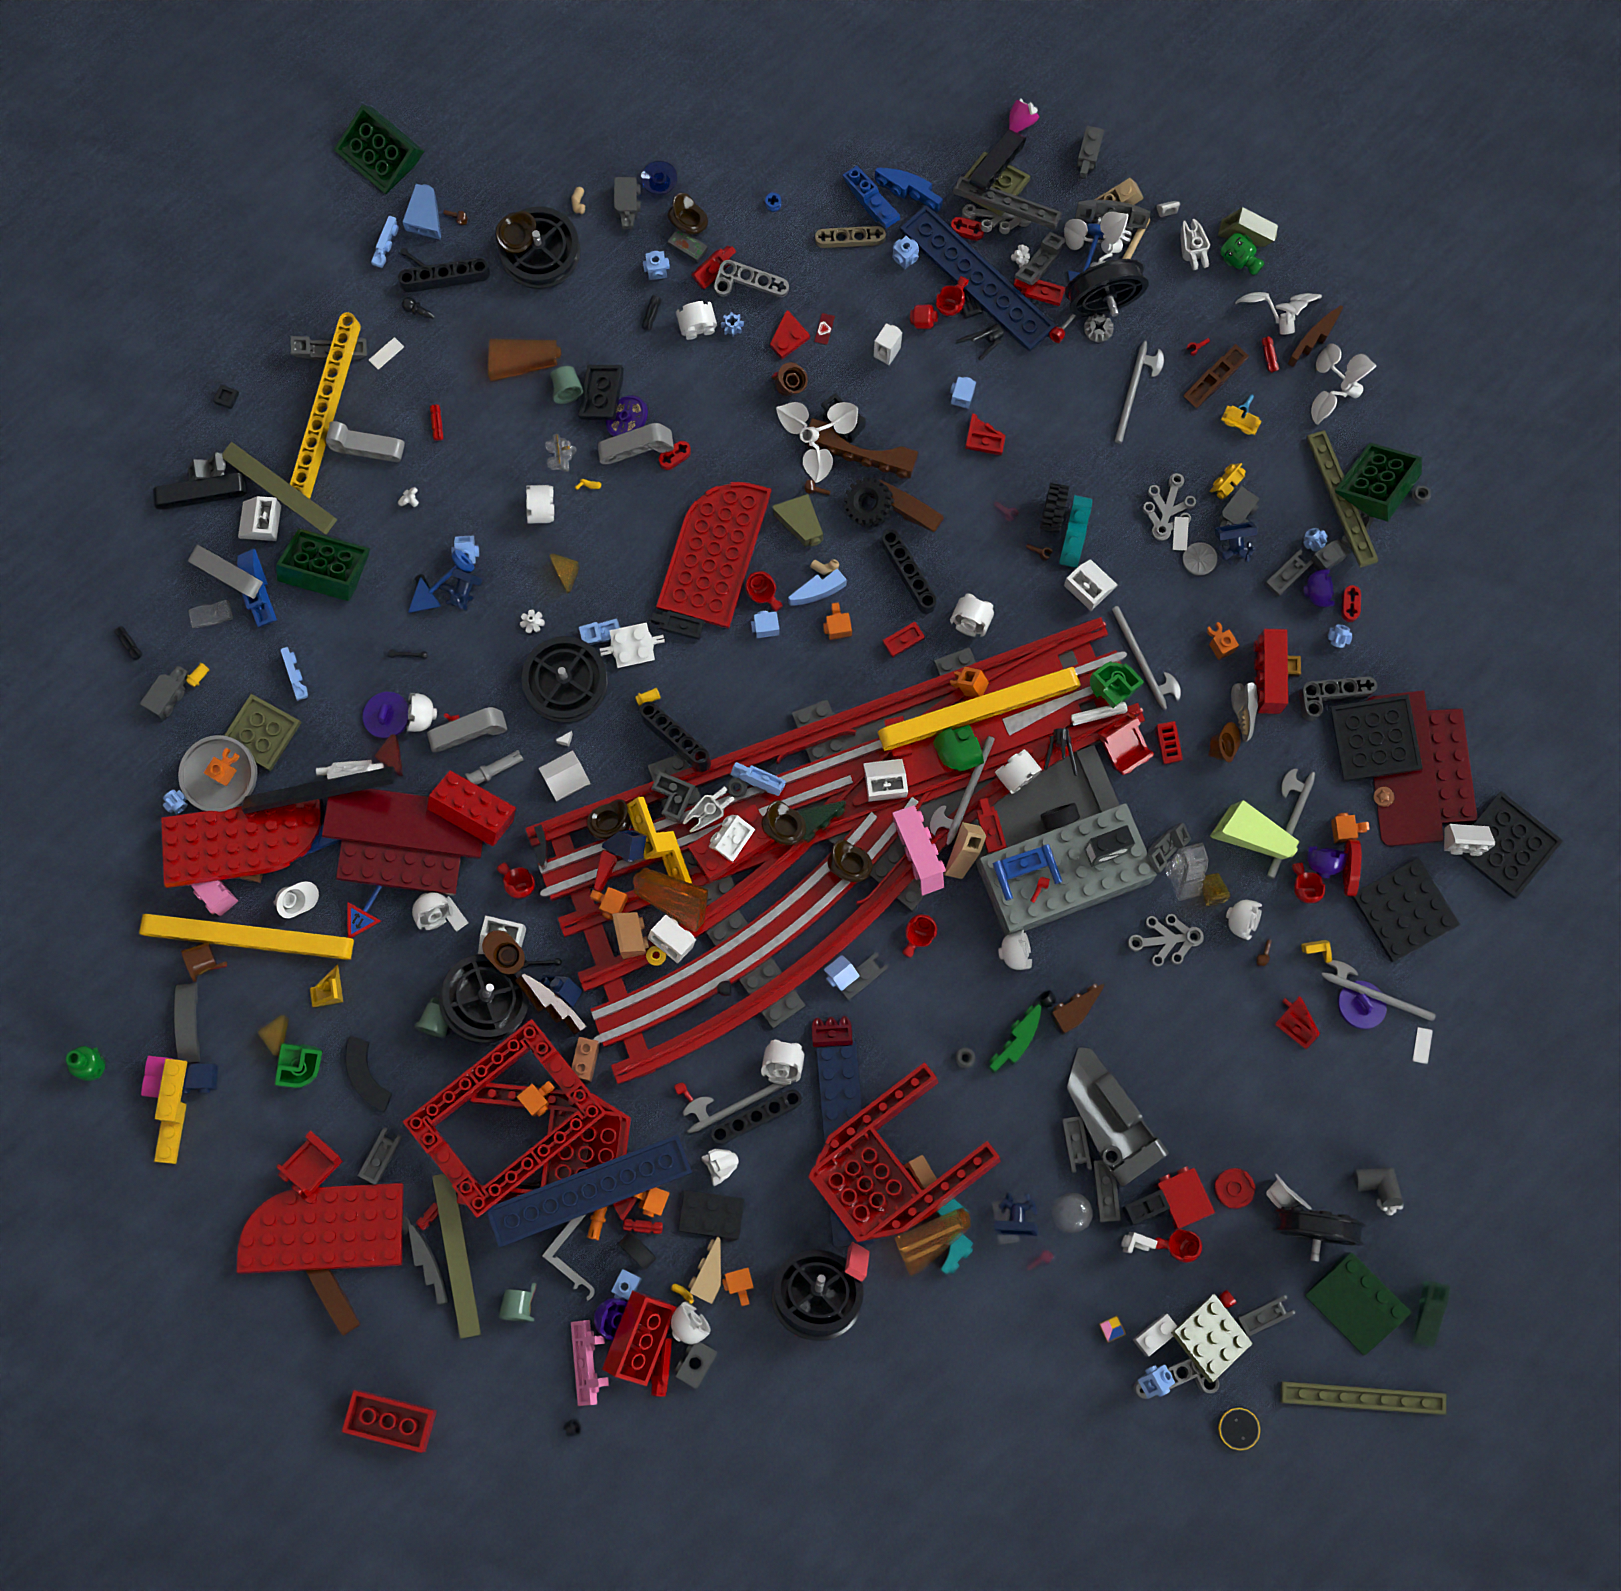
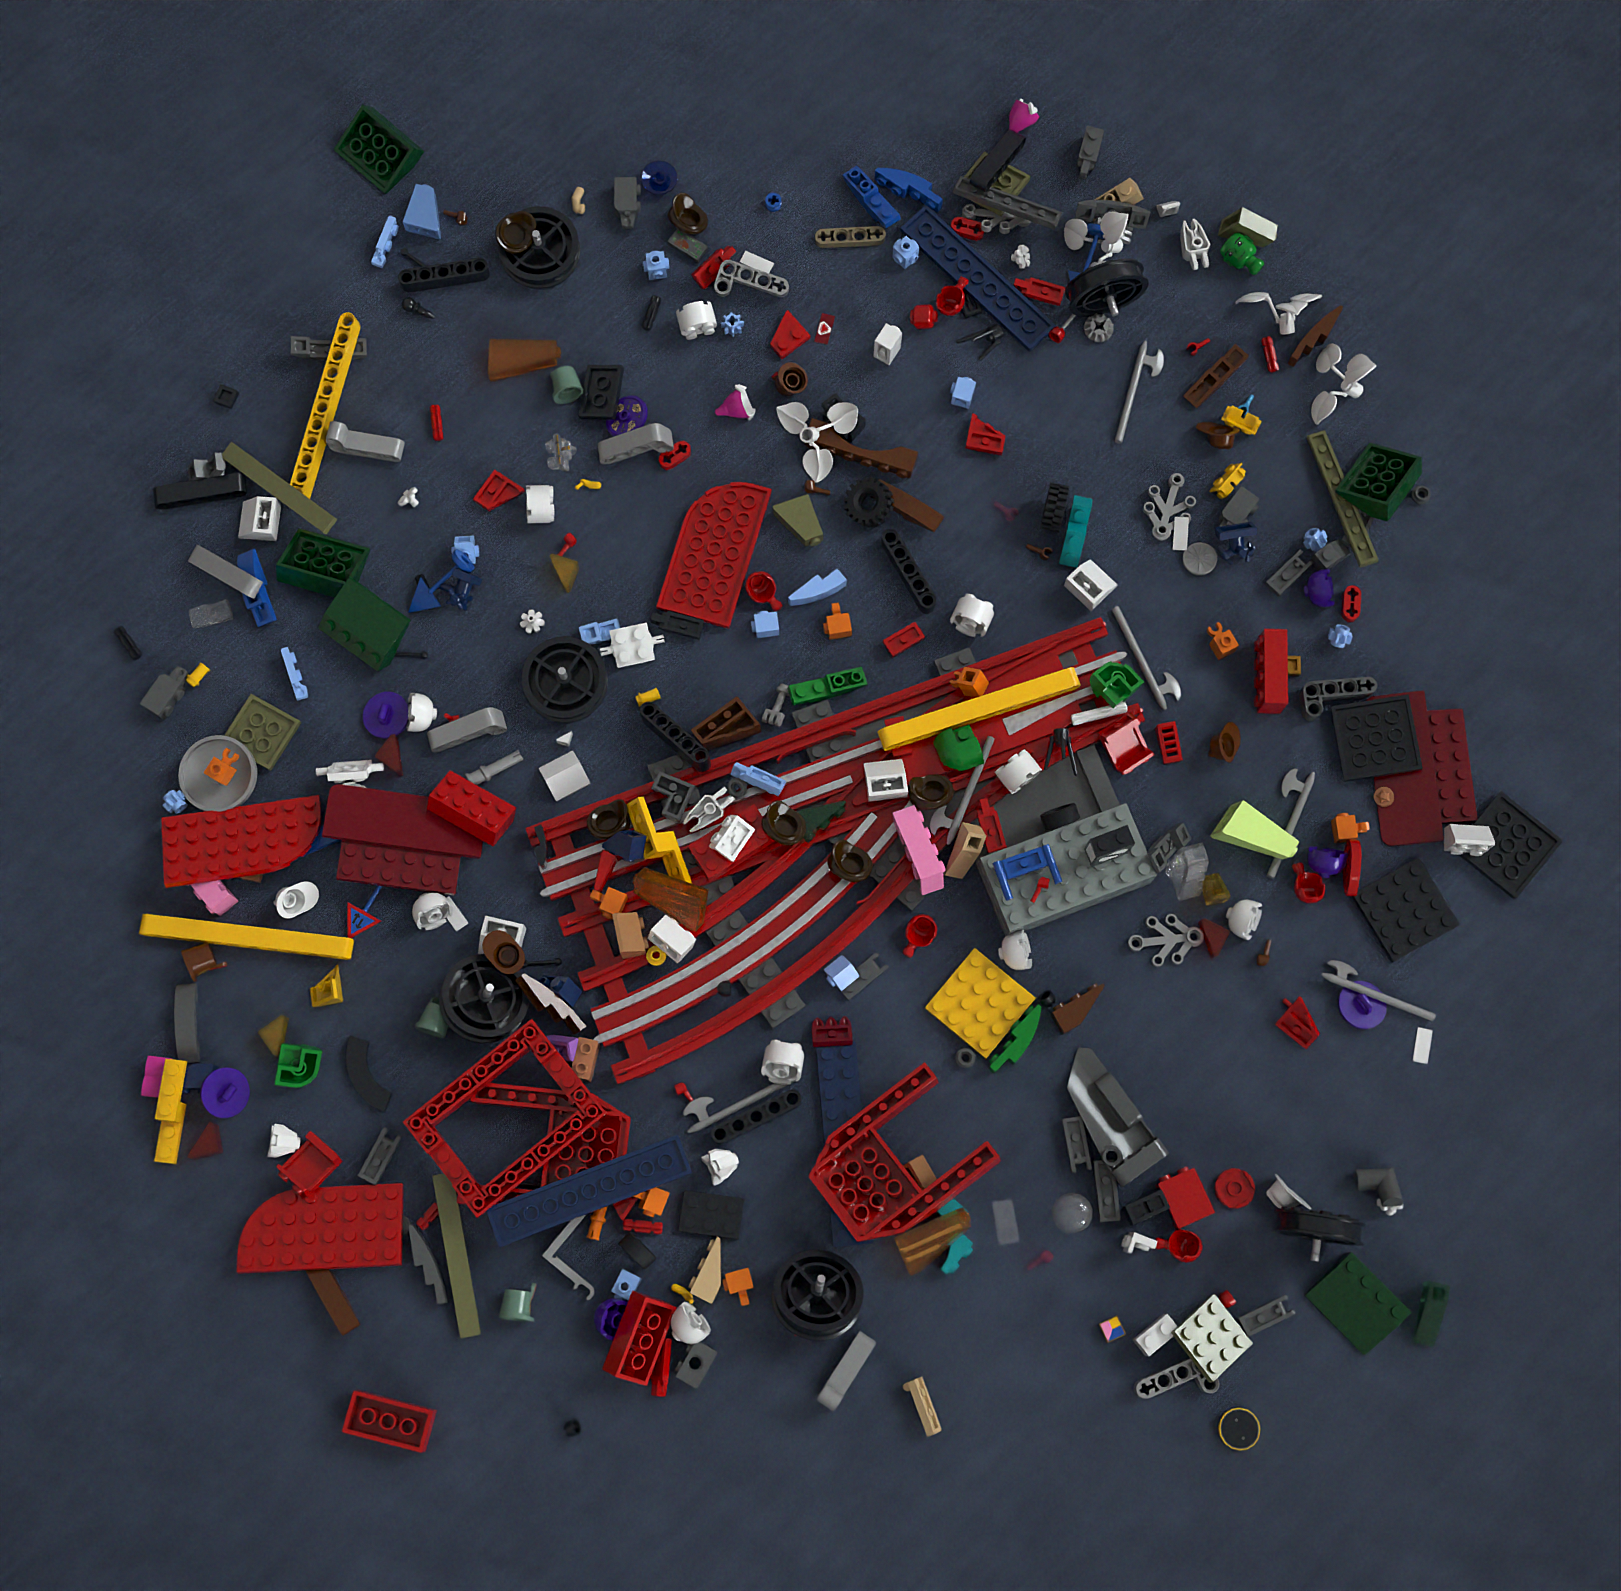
green piece [65,1046,106,1081] -> none
black tile [242,766,396,814] -> none
white sticker [369,337,404,370] -> none
red hair [497,863,535,899] -> none
orange brick [517,1081,555,1117] -> none
bright pink hinge [571,1320,609,1406] -> none
tan arm [810,559,839,575] -> none
coral tile [845,1242,870,1281] -> none
dark blue piece [994,1192,1038,1237] -> none
dark grey slope [1015,232,1066,285] -> none
tan bar [1122,218,1150,259] -> none
light blue brick [1138,1364,1175,1399] -> none
light grey animal [1231,682,1258,742] -> none
olive tile [1280,1381,1446,1415] -> none
yellow tile [1301,940,1332,963] -> none
none -> clear red slope [187,1122,224,1160]
none -> dark purple shield [200,1067,250,1118]
none -> white brick [267,1124,301,1158]
none -> dark green slope [318,577,411,671]
none -> red wing [473,469,525,511]
none -> medium lavender slope [547,1035,578,1062]
none -> red hand [557,533,577,558]
none -> reddish brown wedge [691,696,762,751]
none -> dark pink hat [715,384,756,421]
none -> white sticker [740,251,774,273]
none -> light grey hinge [762,684,790,727]
none -> green slope [787,667,867,706]
none -> light grey beam [816,1331,877,1412]
none -> tan hinge [903,1377,942,1437]
none -> dark brown piece [909,774,954,810]
none -> yellow plate [924,948,1036,1059]
none -> reddish brown piece [1196,422,1240,449]
none -> clear red slope [1198,918,1230,960]

